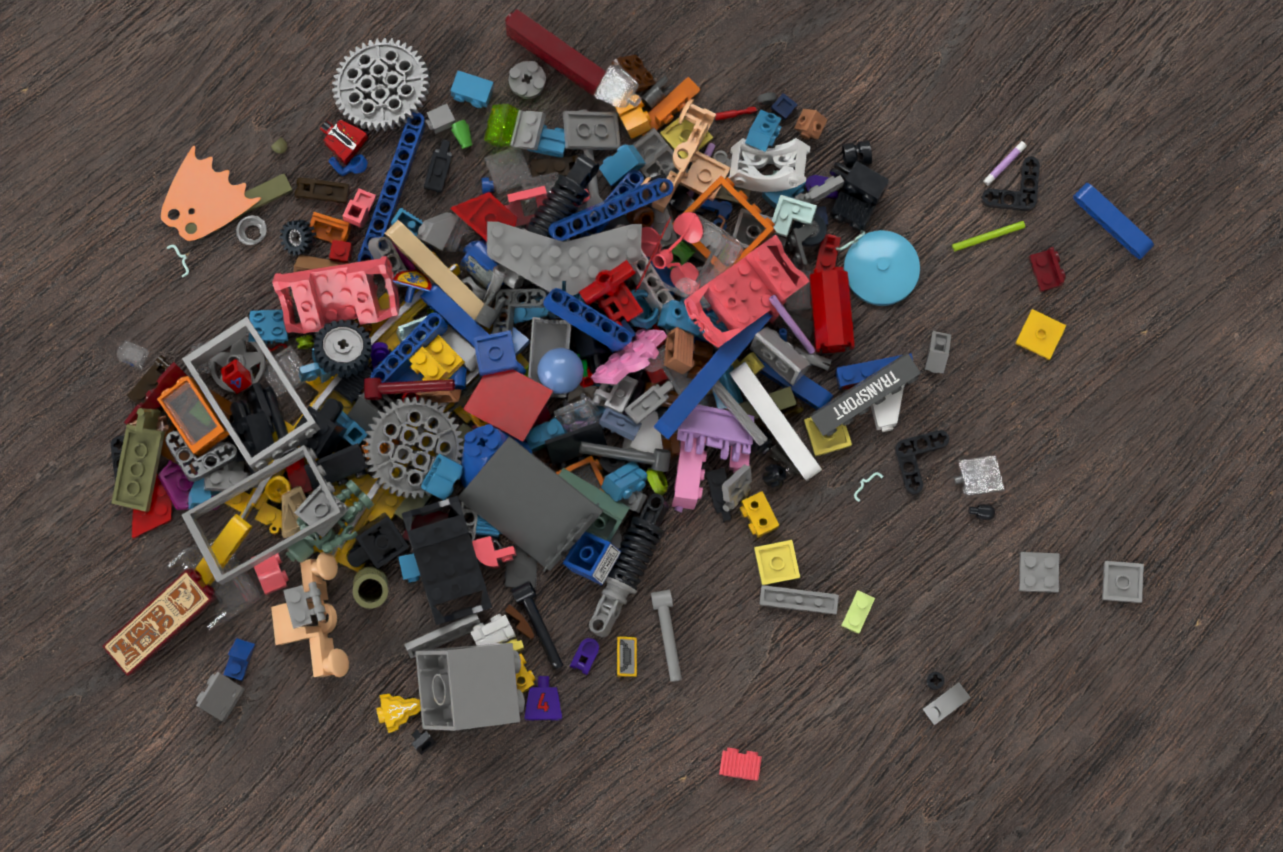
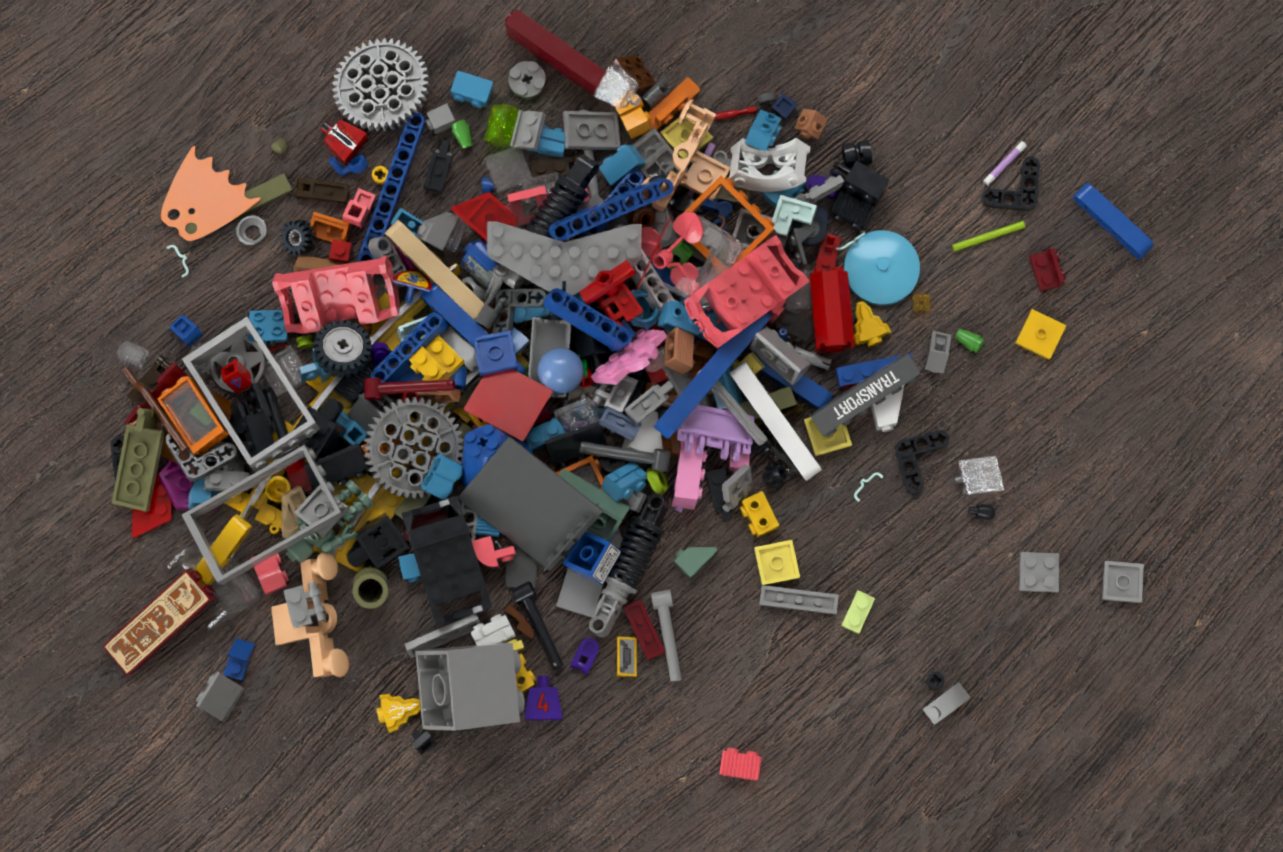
lavender piece [769,295,815,354] -> none
none -> reddish brown piece [122,367,189,452]
none -> blue slope [169,314,203,347]
none -> yellow bush [372,166,388,185]
none -> light grey tile [556,568,605,618]
none -> dark red plate [623,599,665,661]
none -> sand green slope [674,547,718,580]
none -> yellow rock [854,301,891,347]
none -> clear yellow plate [912,293,931,312]
none -> bright green cone [955,328,985,353]

